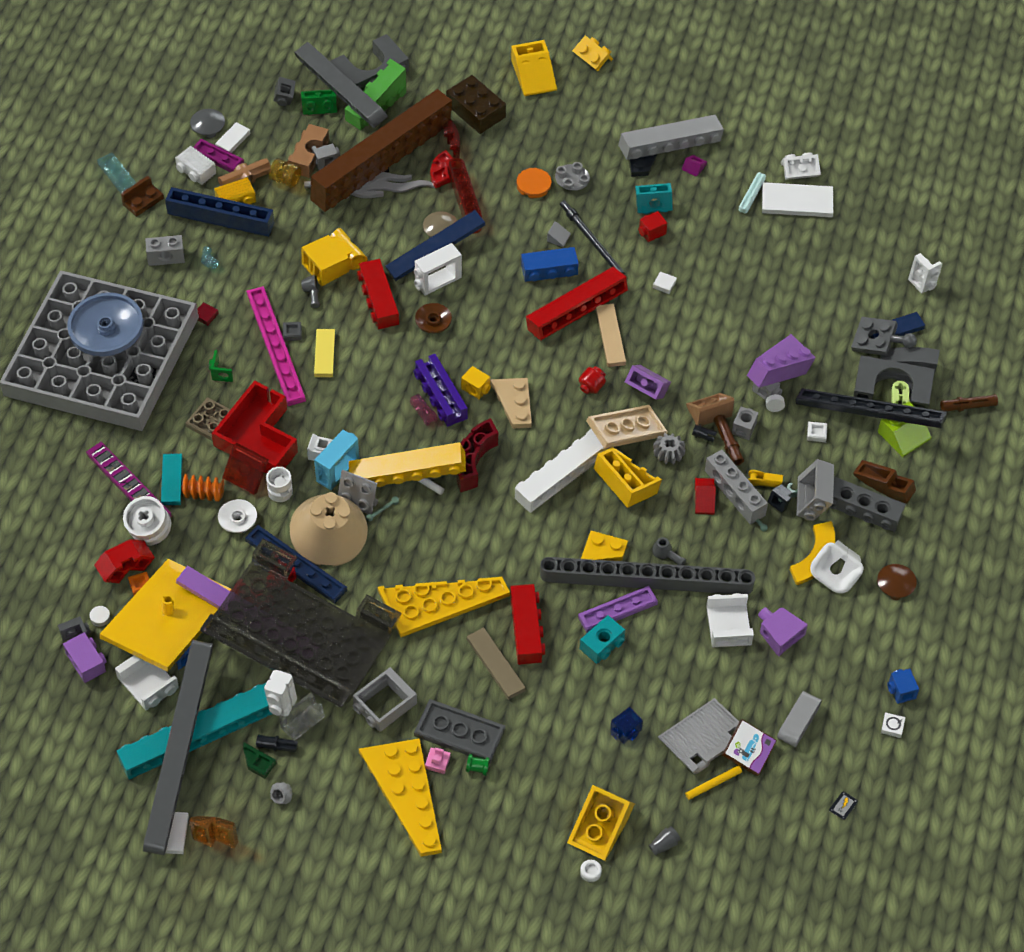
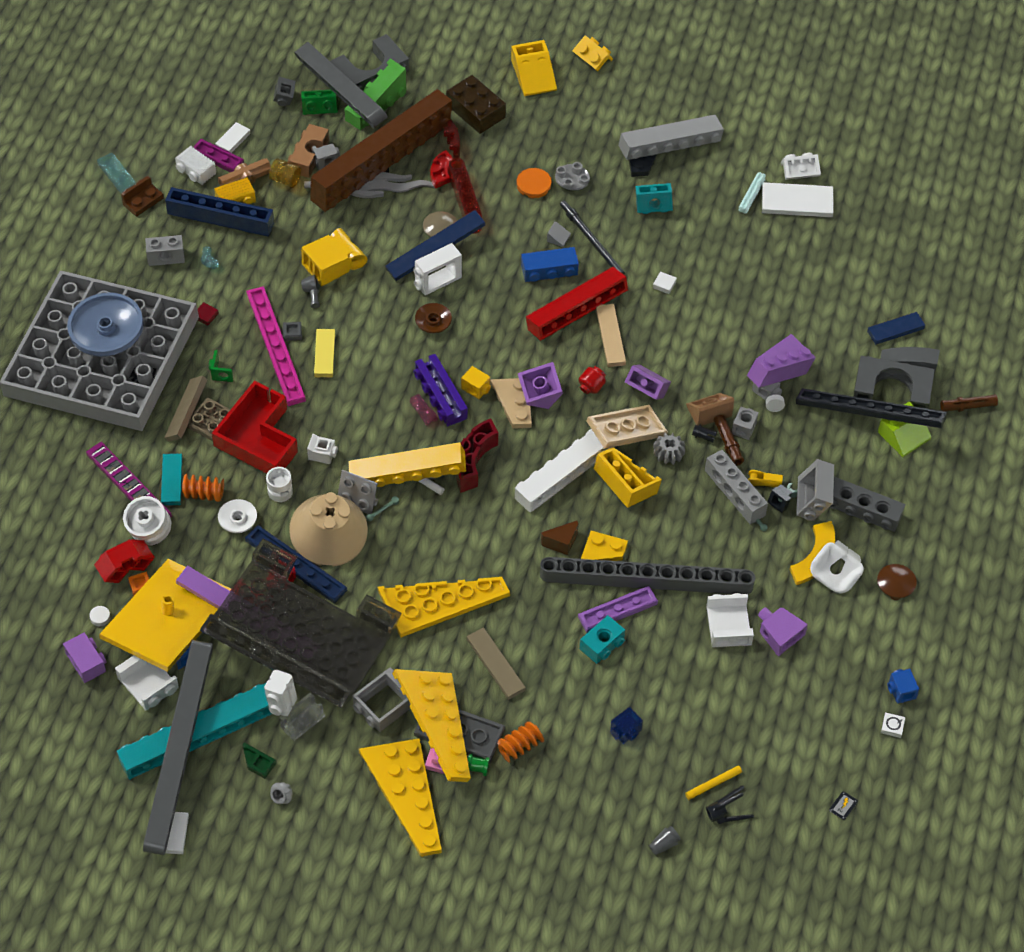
dark grey bracket [58,616,91,641] -> none
clear orange slope [189,816,238,848] -> none
dark grey dish [190,109,225,138] -> none
clear red tile [222,443,269,495] -> none
black axle [256,734,298,752] -> none
medium azure window [314,430,359,491] -> none
red brick [357,259,399,330] -> none
red brick [510,584,545,665] -> none
yellow slope [567,785,635,861] -> none
white tile [580,860,602,882] -> none
red brick [638,211,668,242] -> none
dark grey bar [652,537,686,565] -> none
light grey window [658,698,739,774] -> none
magenta slope [682,155,707,176] -> none
red slope [695,478,716,515] -> none
tile [722,719,777,776] -> none
light grey beam [777,691,822,747] -> none
white tile [807,422,827,443] -> none
dark grey plate [851,317,917,356] -> none
reddish brown slope [853,460,916,504] -> none
yellowish green beam [891,381,909,405] -> none
white bracket [908,253,942,294] -> none
none -> dark tan tile [164,376,207,442]
none -> yellow wing [392,669,471,782]
none -> orange piece [497,722,545,763]
none -> medium lavender slope [518,362,563,409]
none -> reddish brown slope [541,520,579,555]
none -> black plant [706,785,754,825]

